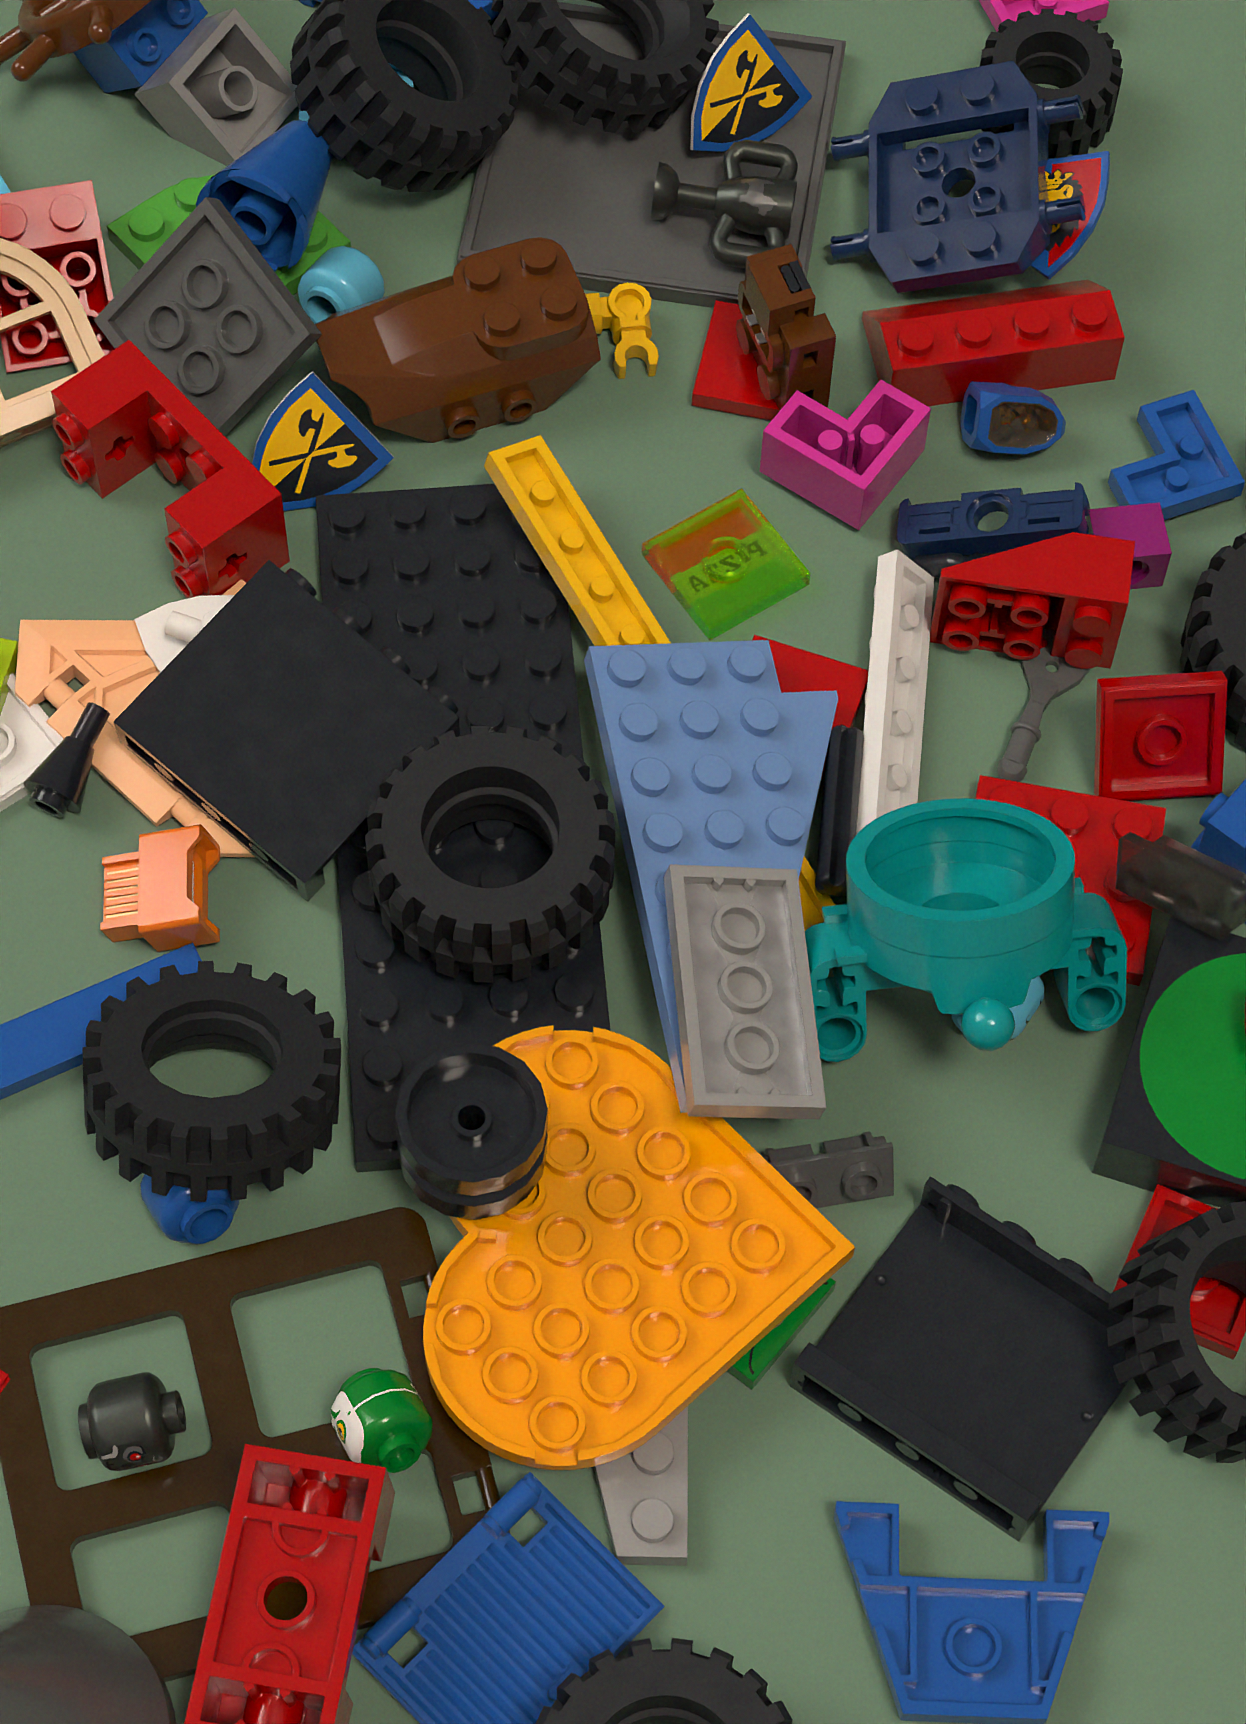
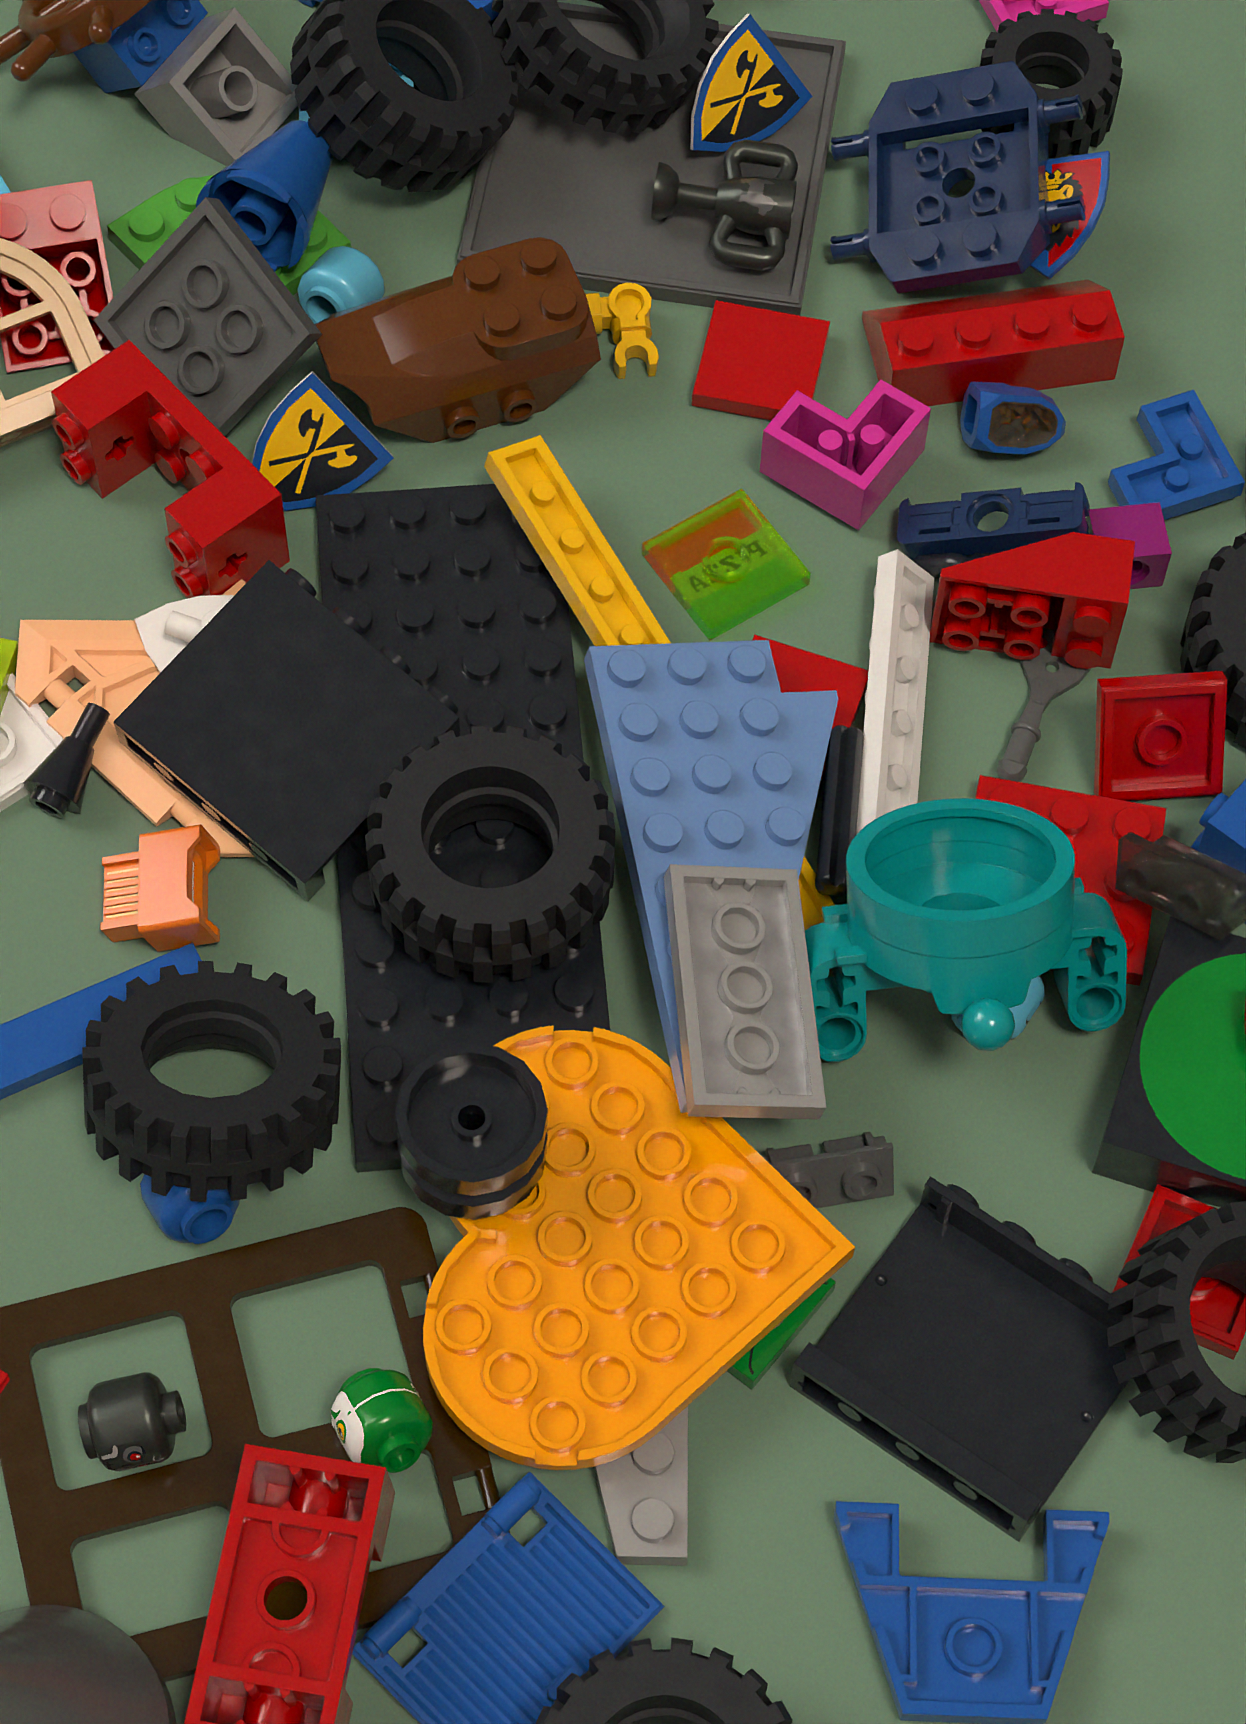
reddish brown piece [736,244,836,411] -> none

